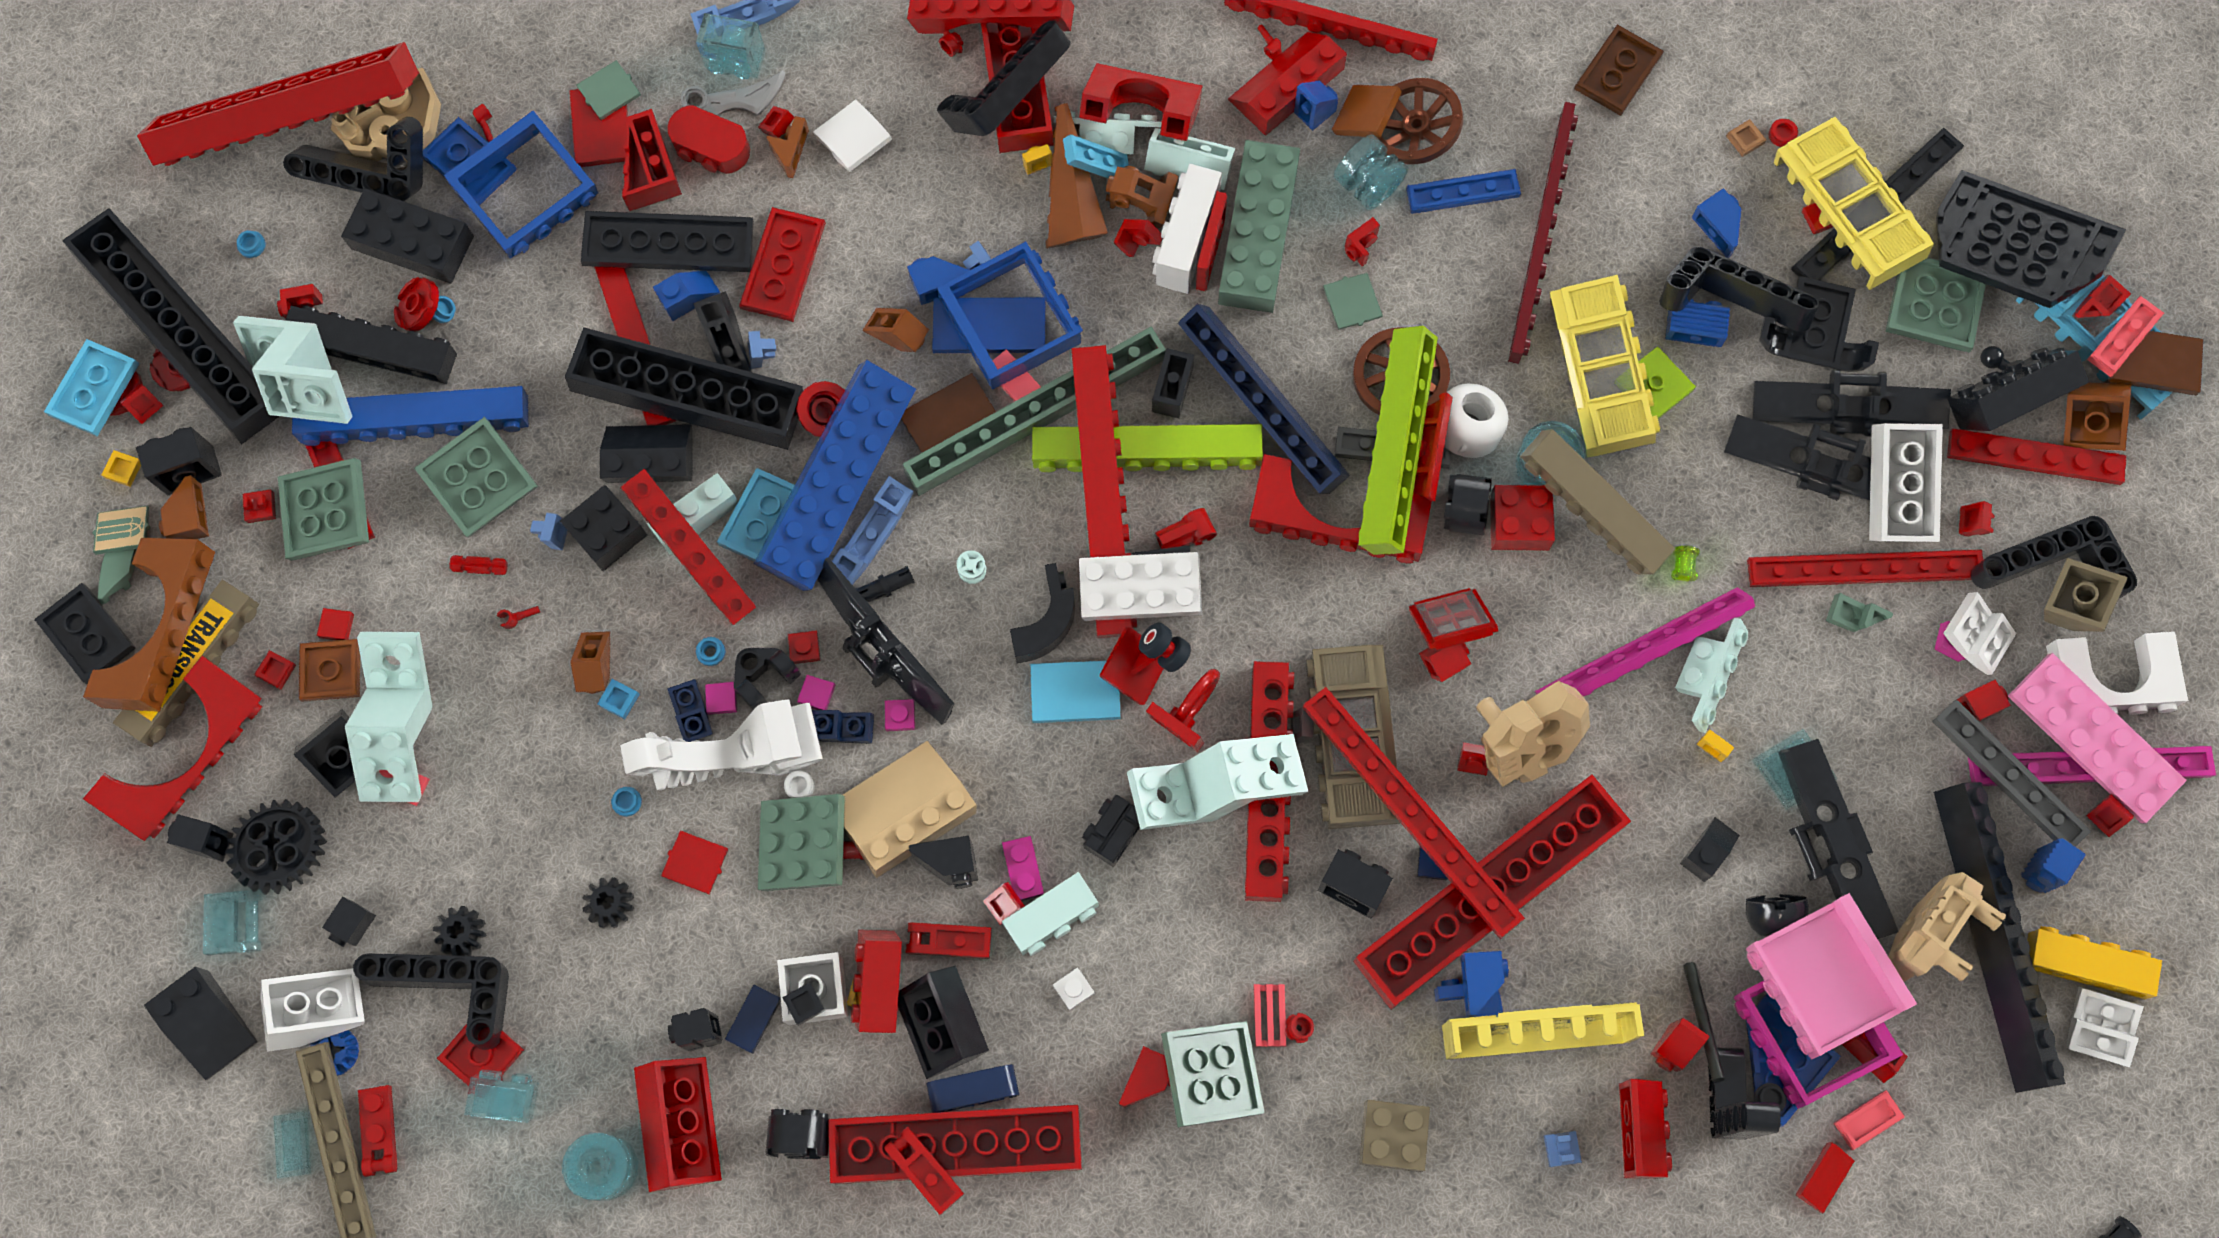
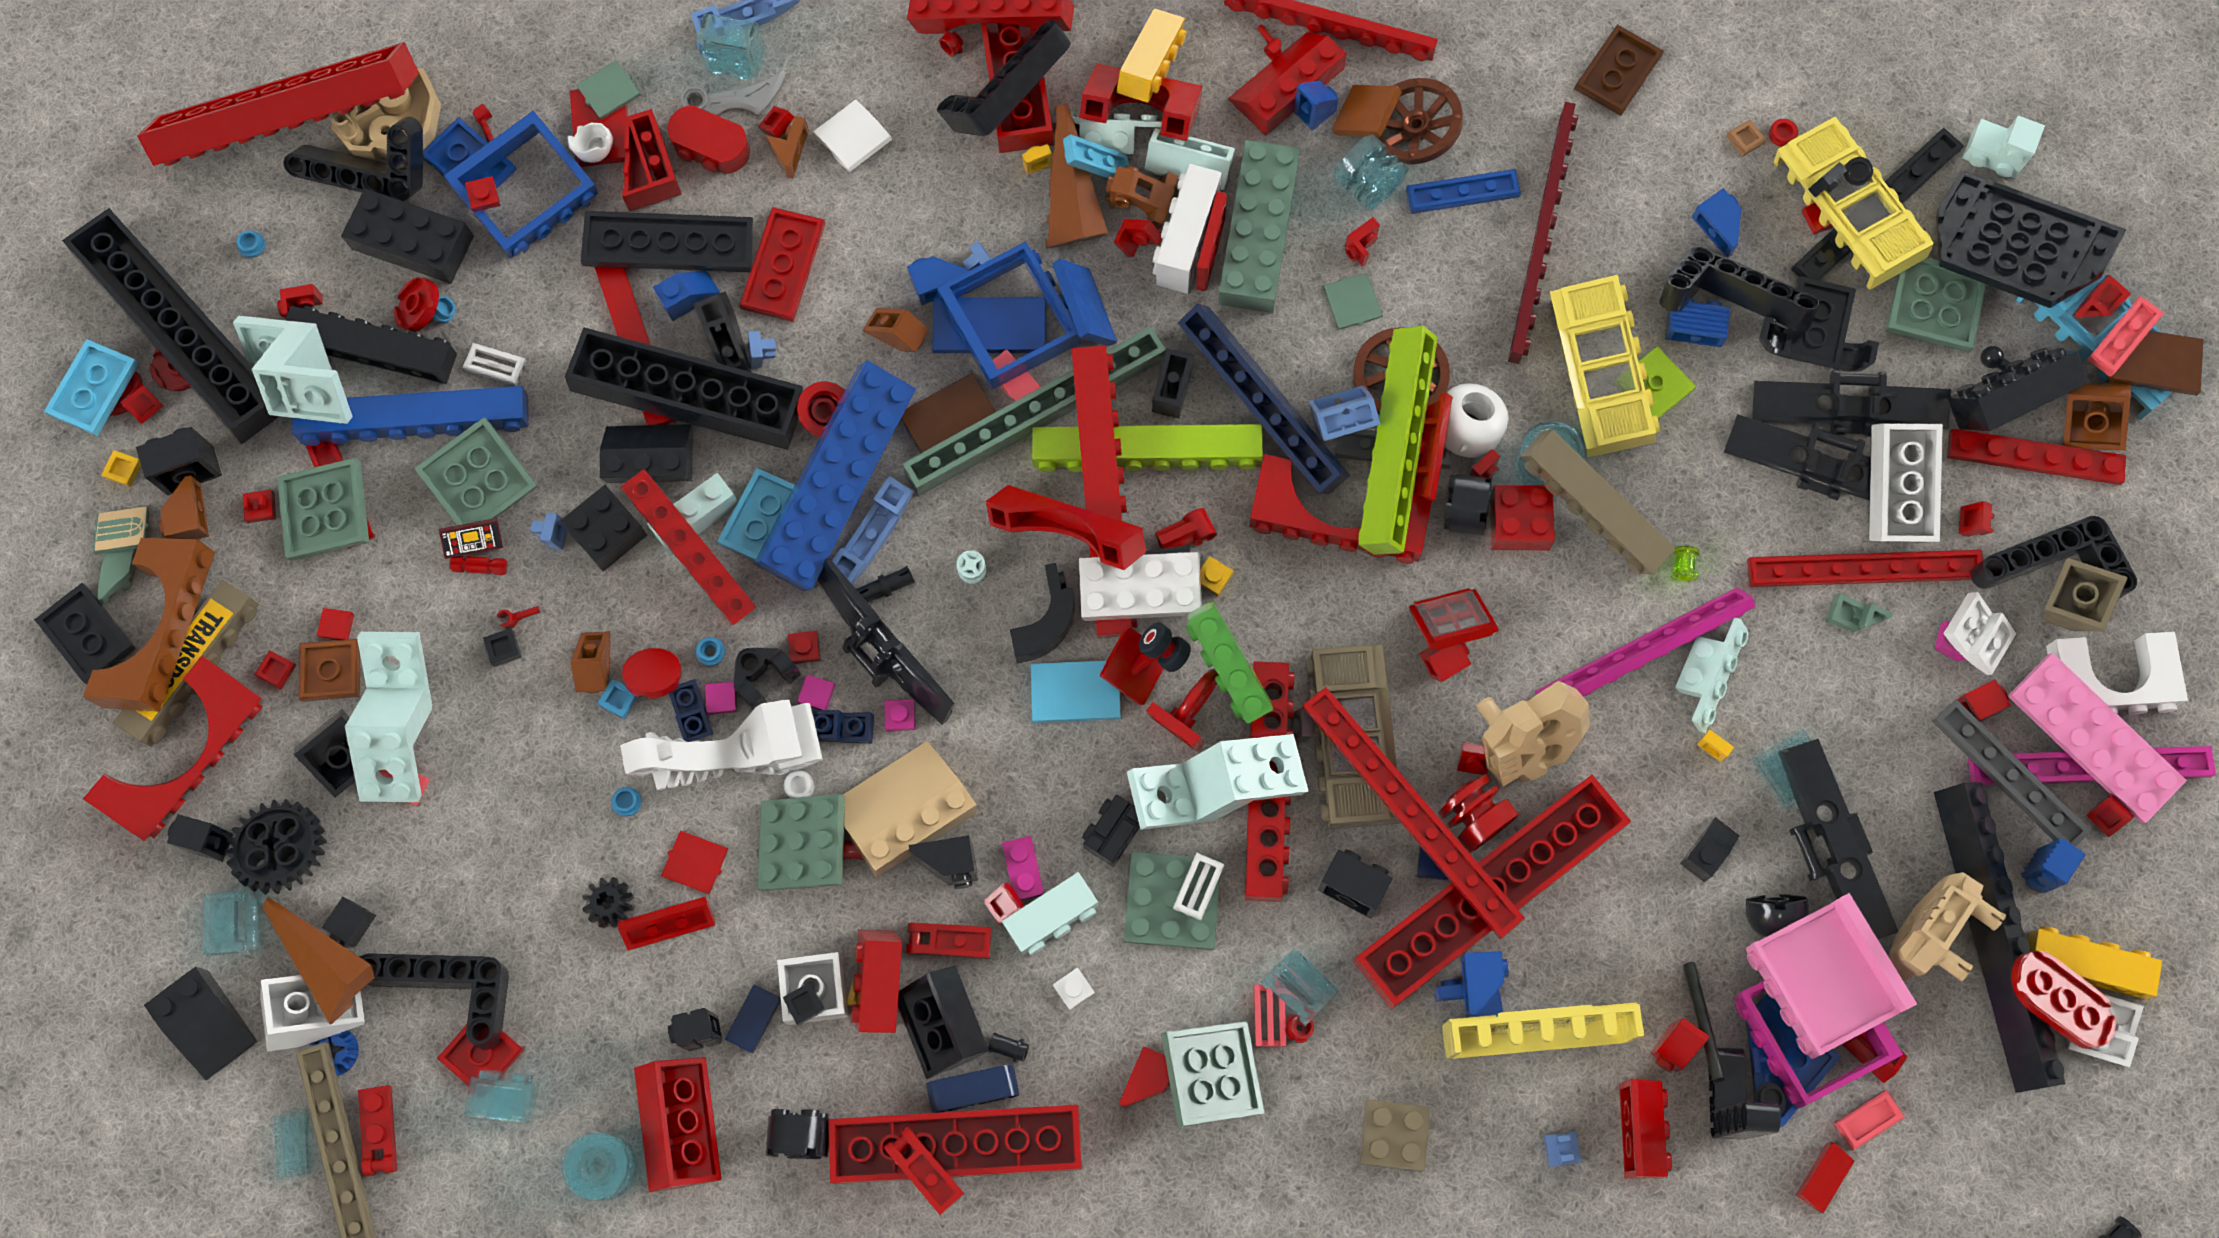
black gear [433,906,487,956] -> none
none -> dark orange wedge [262,897,375,1025]
none -> tile [438,518,503,559]
none -> white tile [462,343,527,386]
none -> red plate [465,176,501,212]
none -> black plate [483,628,522,667]
none -> white hair [568,123,613,163]
none -> red plate [618,896,715,951]
none -> red tile [622,648,682,699]
none -> red arch [985,485,1146,570]
none -> black pin [988,1032,1029,1063]
none -> blue tile [1052,259,1117,346]
none -> yellow brick [1117,9,1187,103]
none -> sand green plate [1124,852,1221,950]
none -> white tile [1173,852,1224,921]
none -> bright green brick [1185,600,1273,724]
none -> yellow plate [1200,556,1234,596]
none -> clear light blue plate [1260,948,1339,1026]
none -> medium blue window [1308,385,1380,441]
none -> red wheel [1438,774,1520,853]
none -> red plate [1470,449,1501,478]
none -> black plate [1808,162,1847,197]
none -> black plate [1844,157,1873,186]
none -> light aqua brick [1962,115,2045,178]
none -> tile [2011,951,2116,1049]

